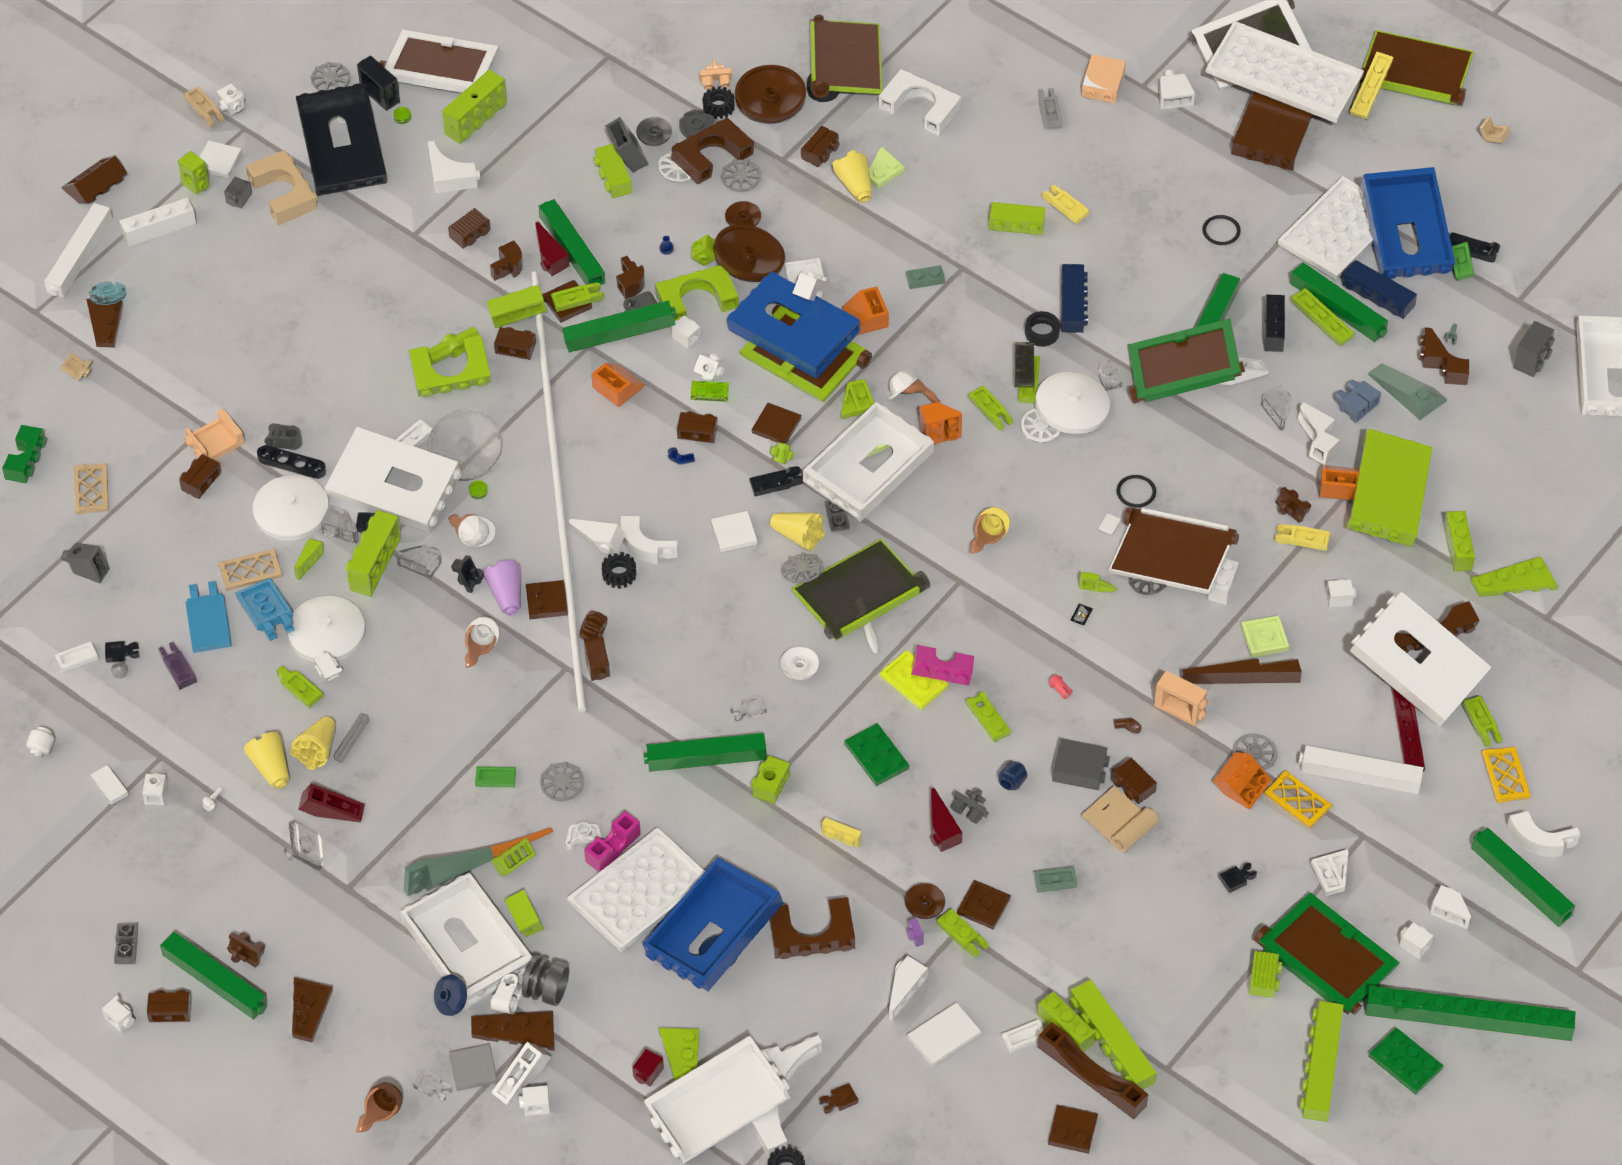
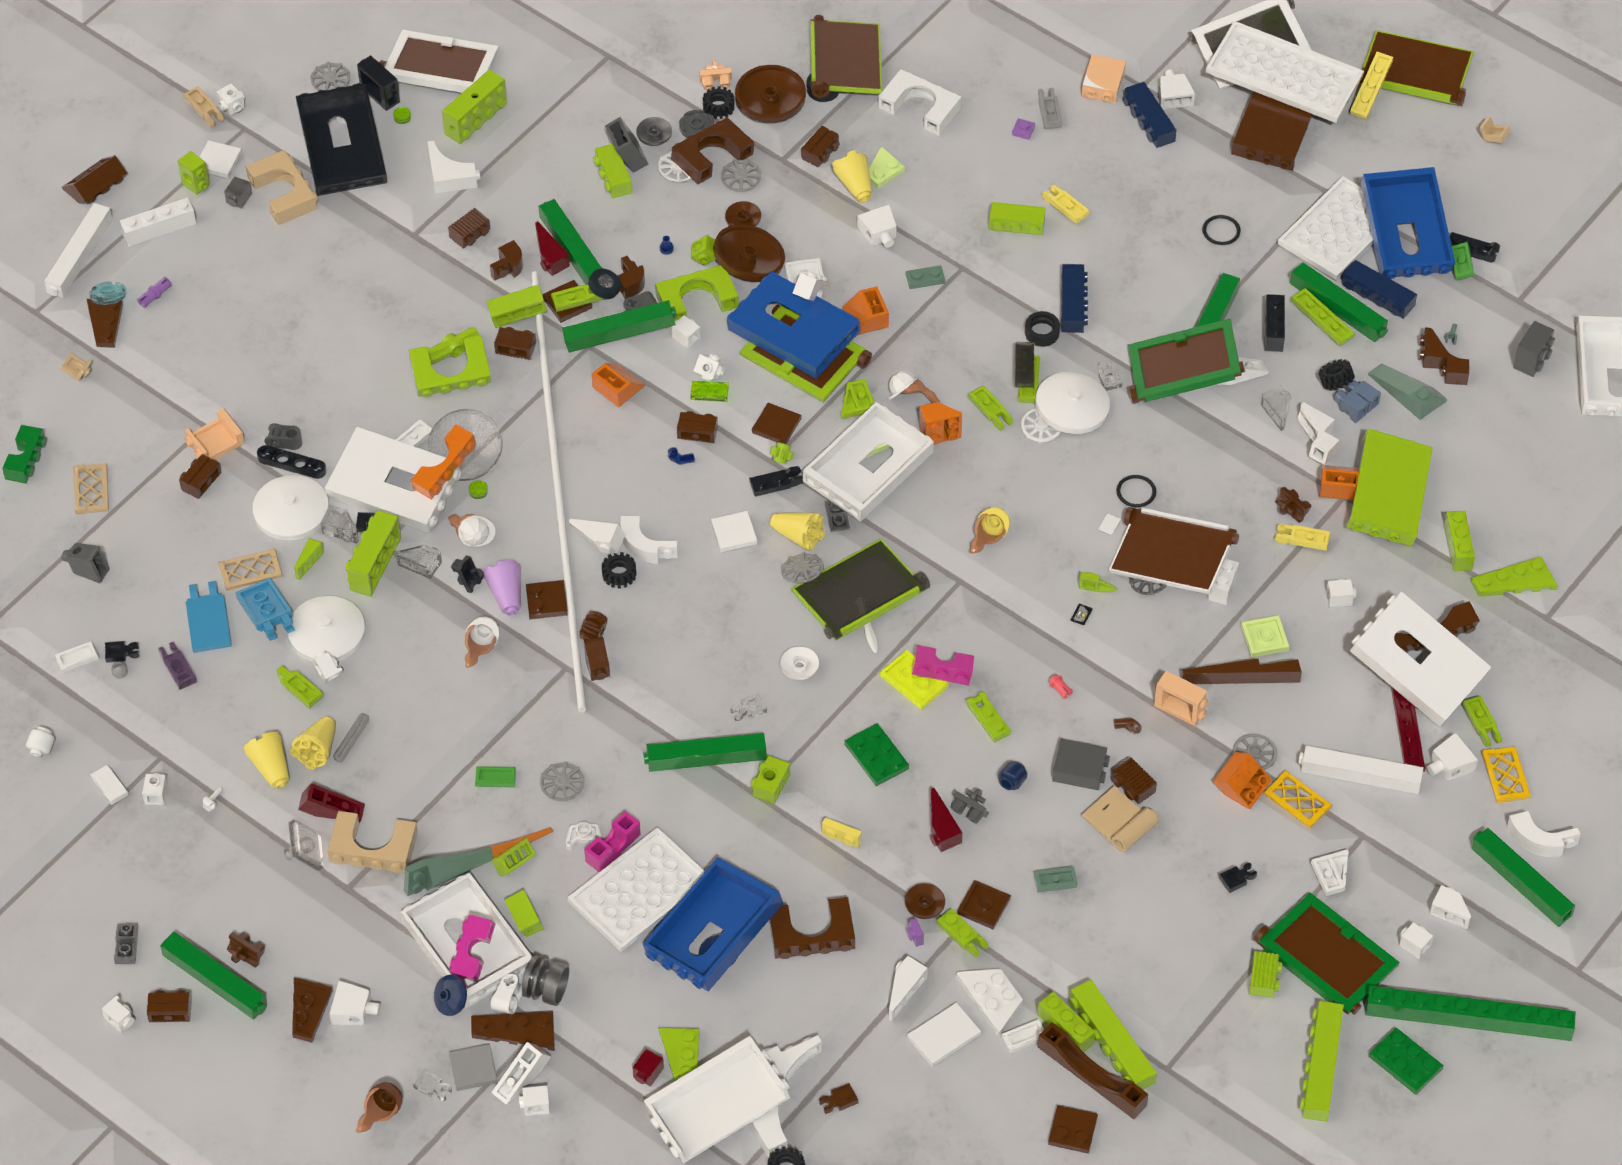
none -> medium lavender pin [137,277,172,308]
none -> tan arch [327,811,418,873]
none -> white torso [329,981,380,1025]
none -> orange arch [411,424,476,500]
none -> dark pink arch [450,914,496,983]
none -> black bush [588,269,621,299]
none -> white torso [857,205,896,248]
none -> white wing [956,969,1023,1036]
none -> medium lavender plate [1012,118,1035,140]
none -> dark blue brick [1123,81,1177,148]
none -> black tyre [1318,359,1355,391]
none -> white torso [1427,733,1478,780]

